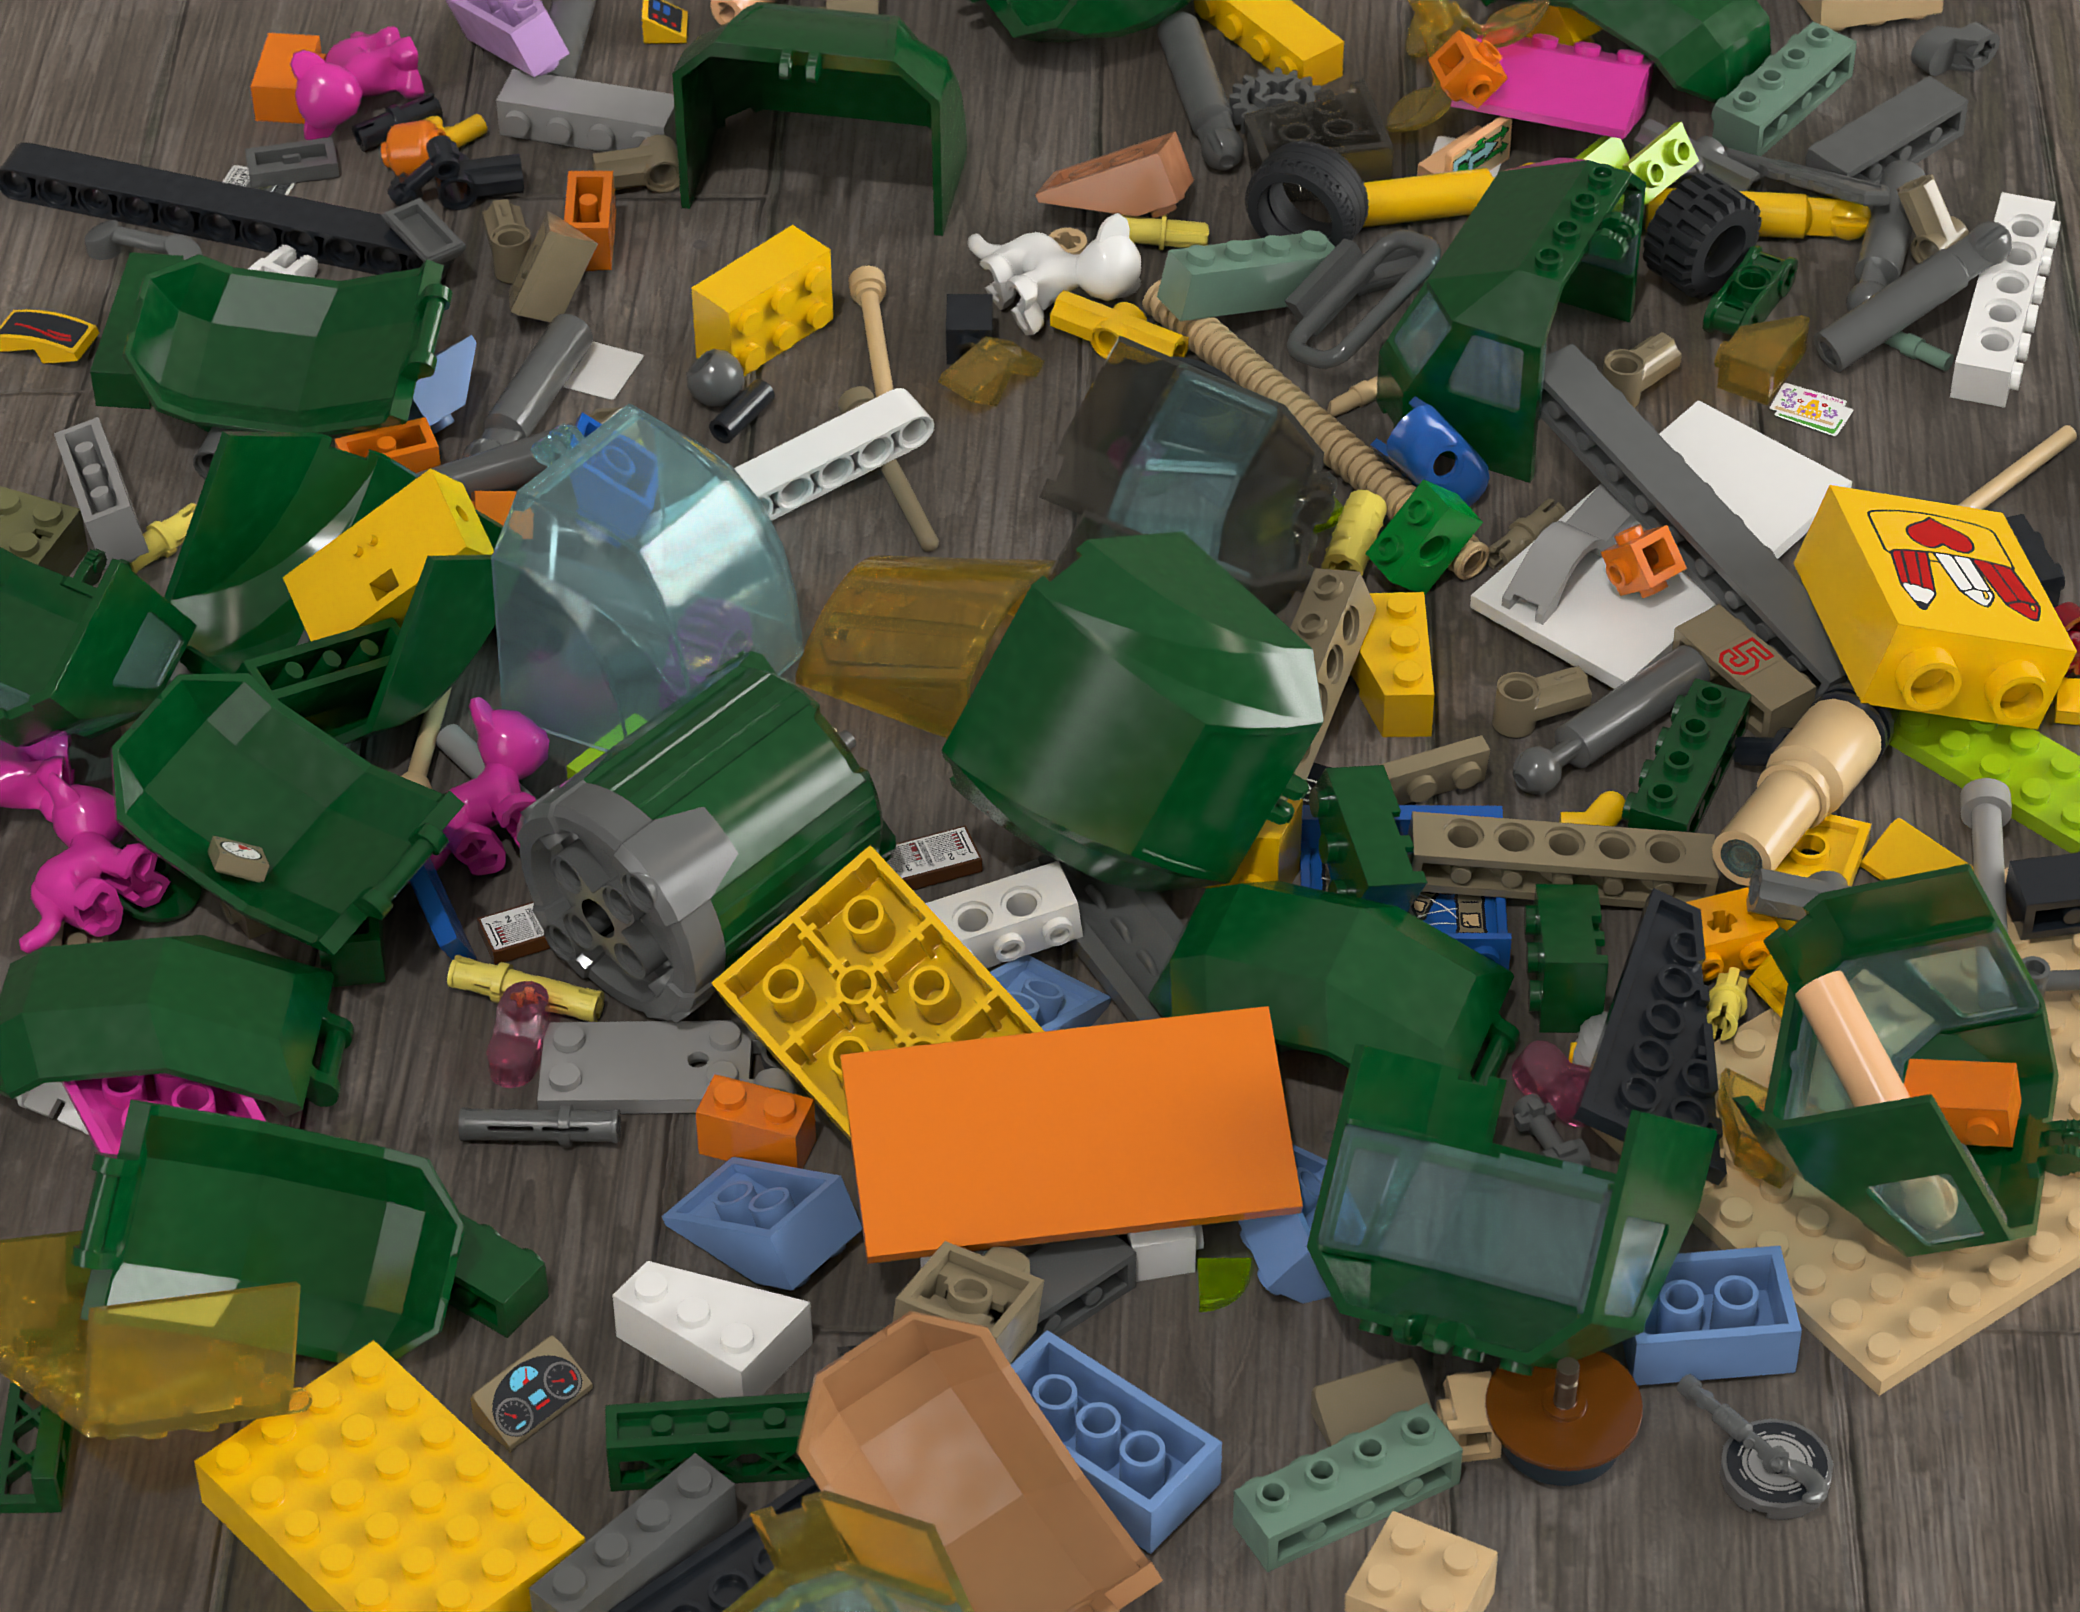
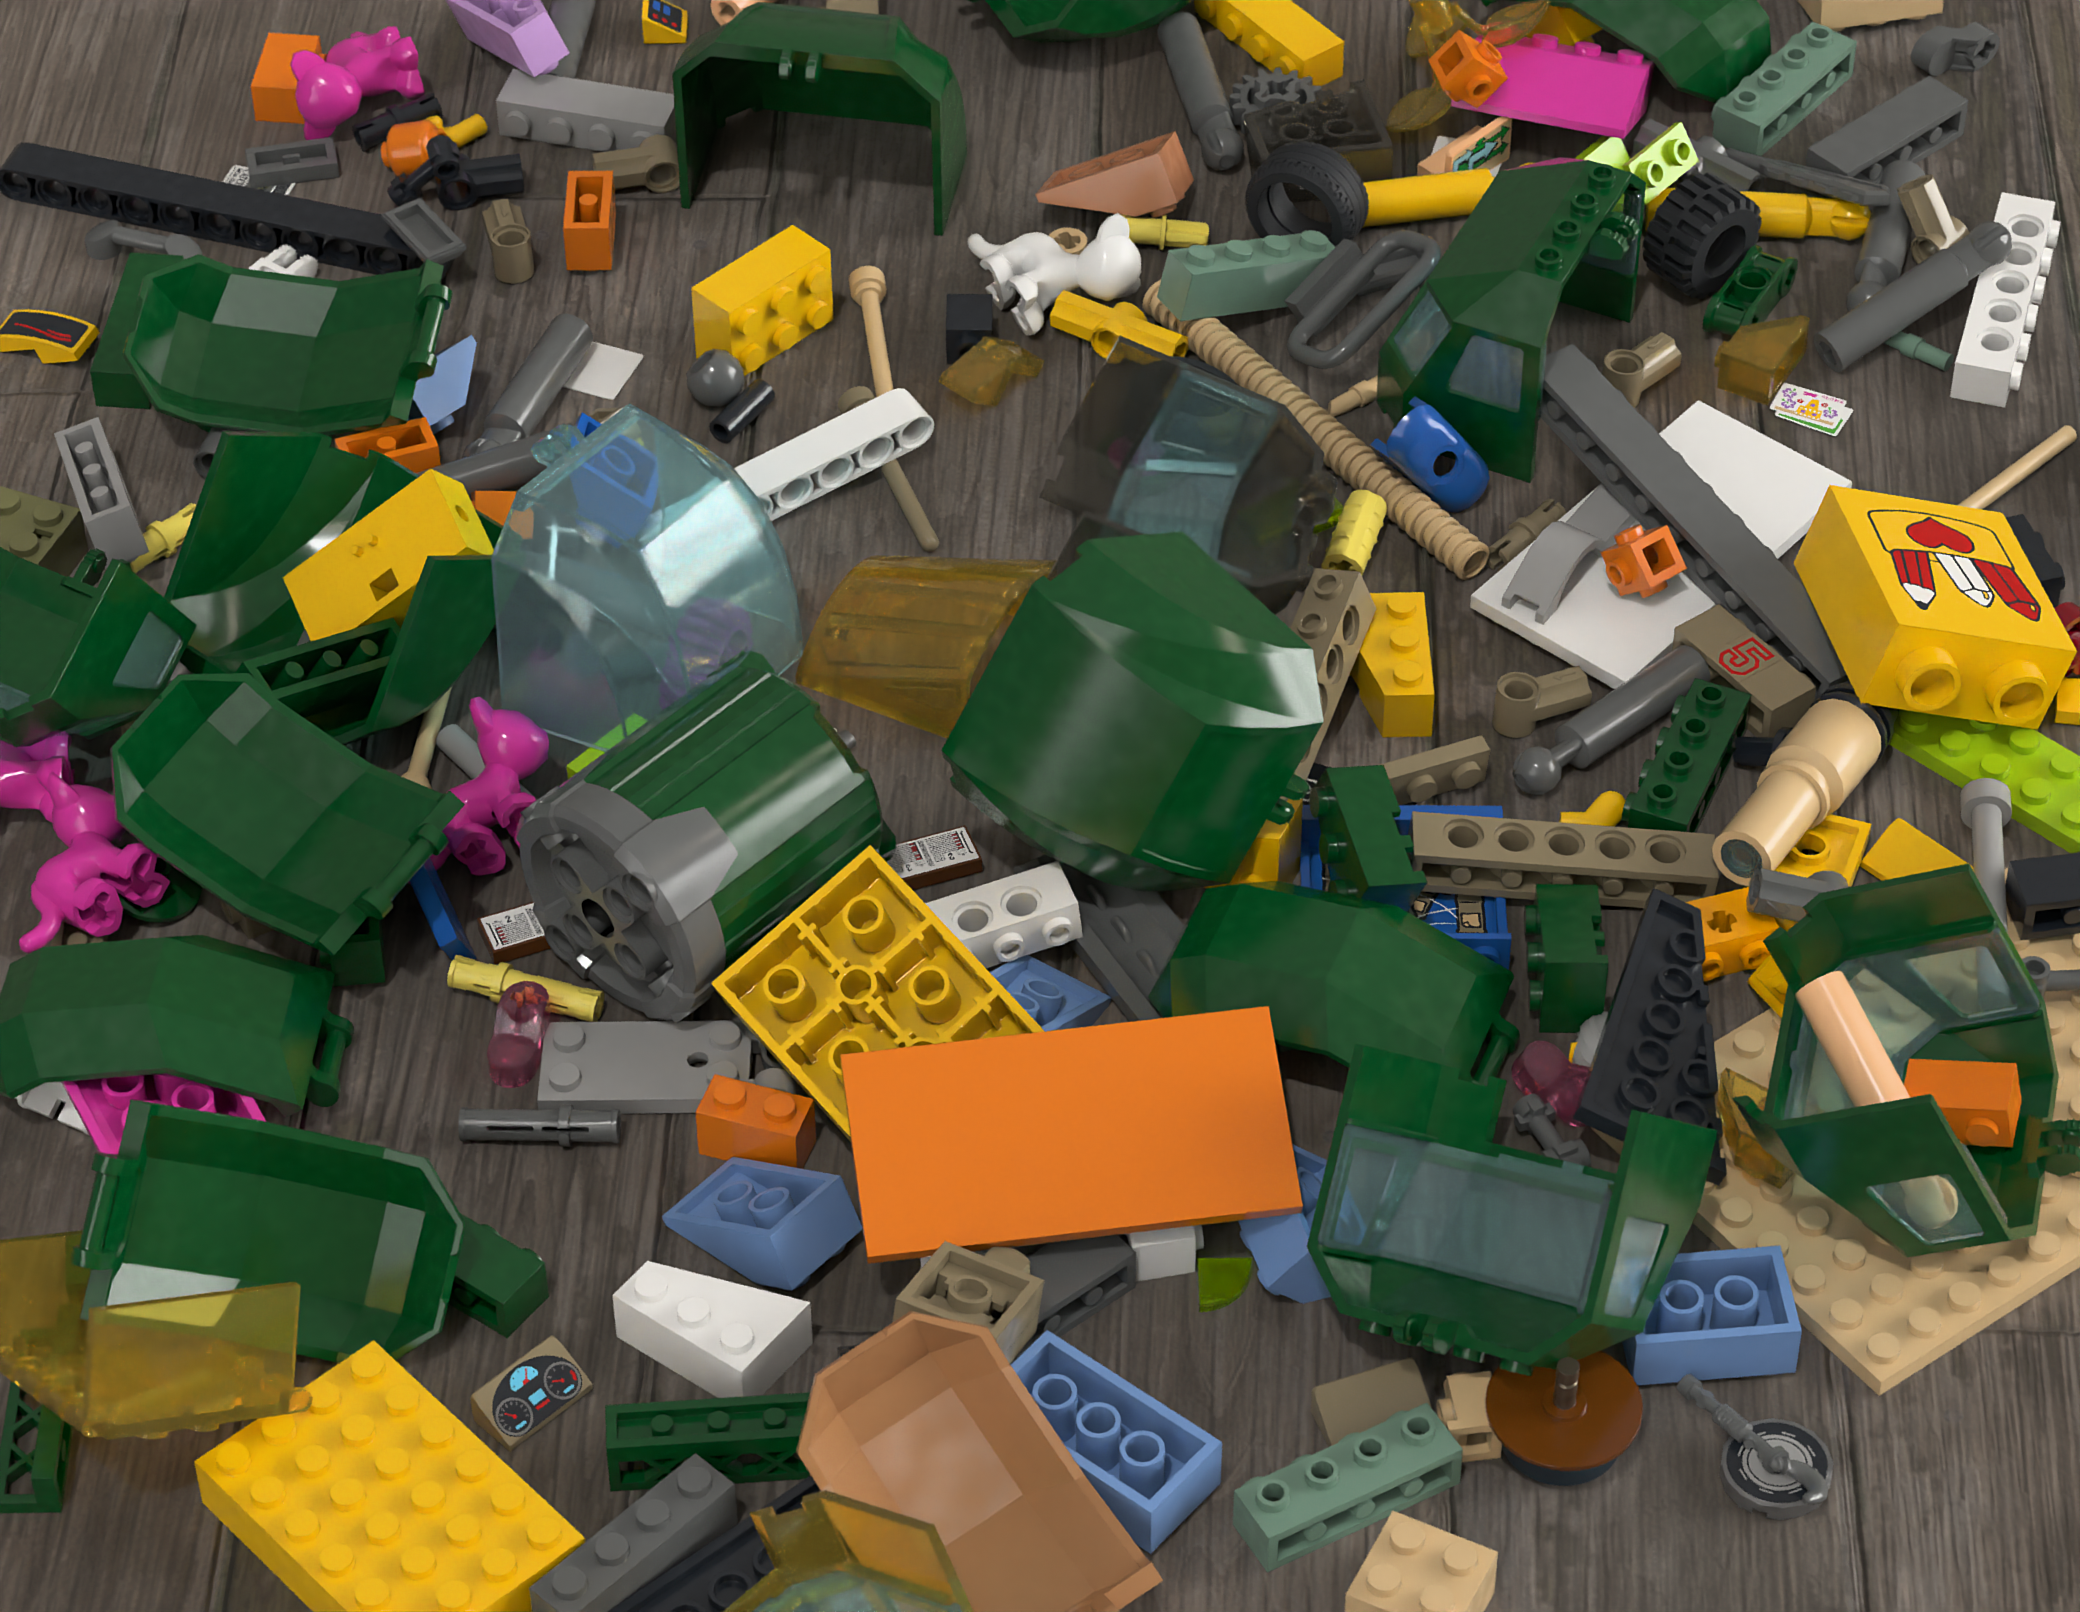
dark tan tile [208,836,269,883] -> none
dark tan slope [509,211,598,322] -> none
green brick [1365,479,1483,596] -> none
light yellow axle [1706,967,1748,1040] -> none

